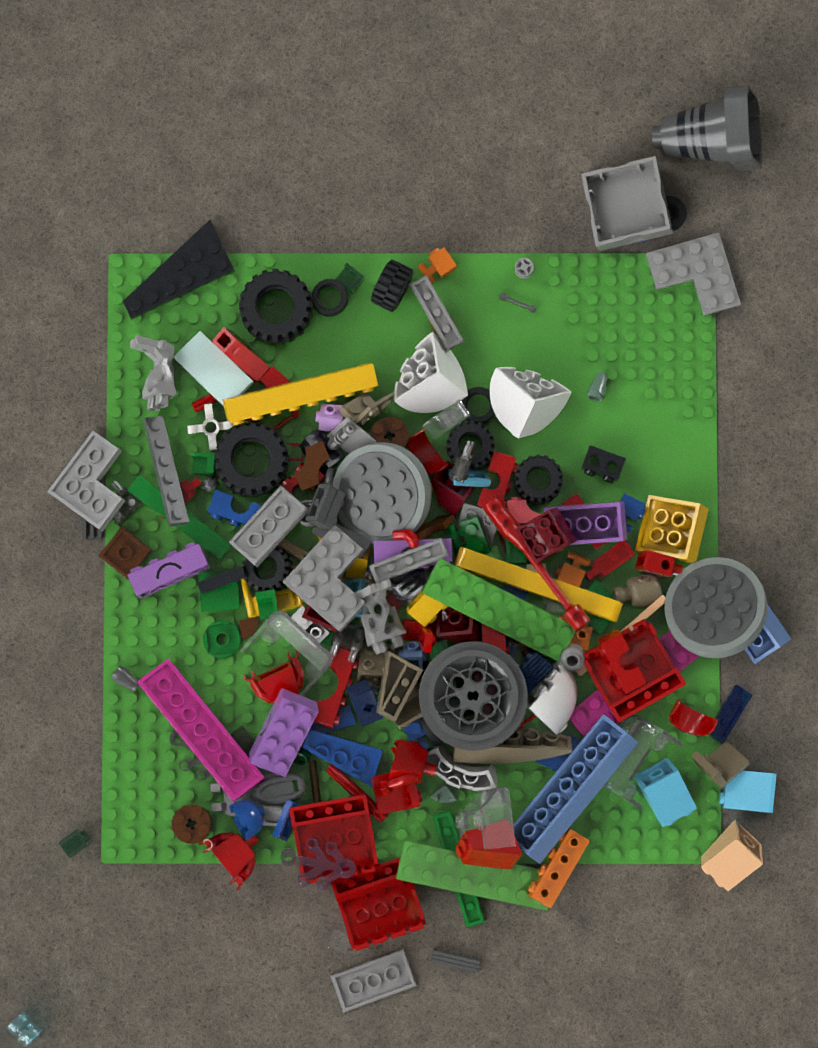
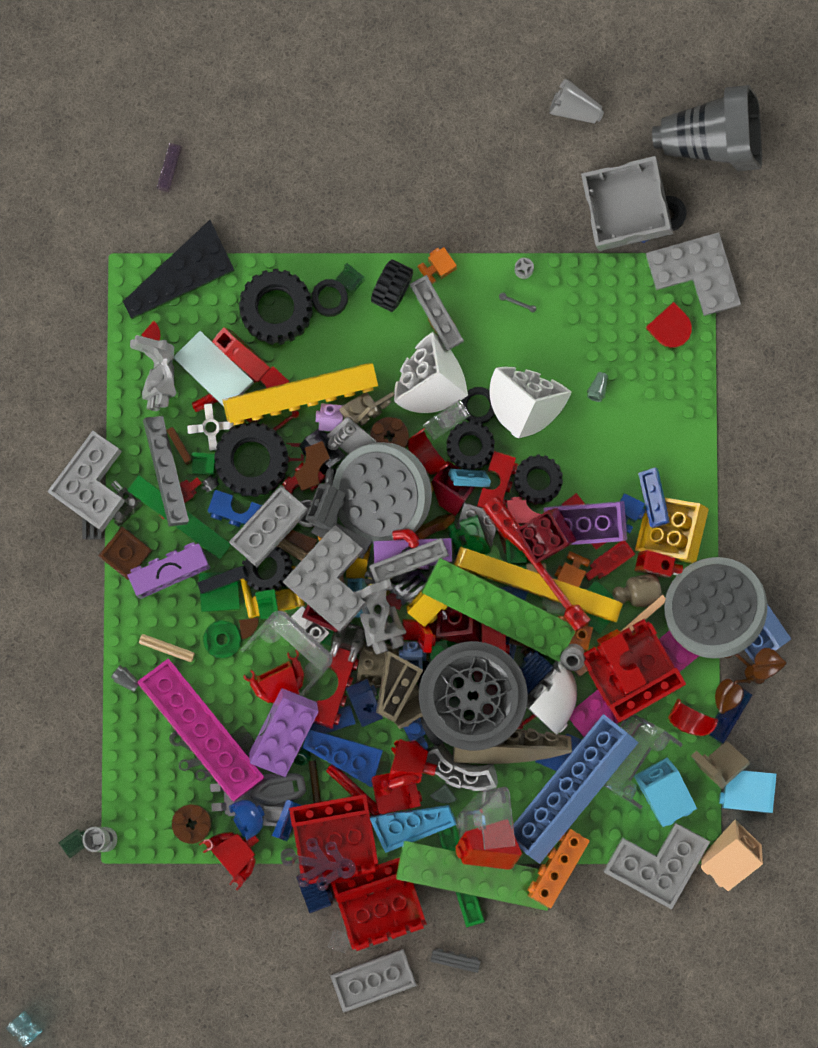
clear smoke piece [450,441,474,483] -> none
black brick [581,445,626,483] -> none
none -> light grey wheel [83,827,117,852]
none -> tan axle [139,634,195,662]
none -> red tile [141,321,161,341]
none -> clear purple piece [156,143,182,193]
none -> reddish brown tile [166,427,193,465]
none -> reddish brown piece [284,530,317,553]
none -> dark blue brick [296,875,334,913]
none -> dark azure wing [370,805,457,853]
none -> light grey cone [549,79,604,124]
none -> light grey plate [603,822,710,909]
none -> tile [638,467,670,528]
none -> red tile [645,302,692,348]
none -> reddish brown plant [715,648,787,714]

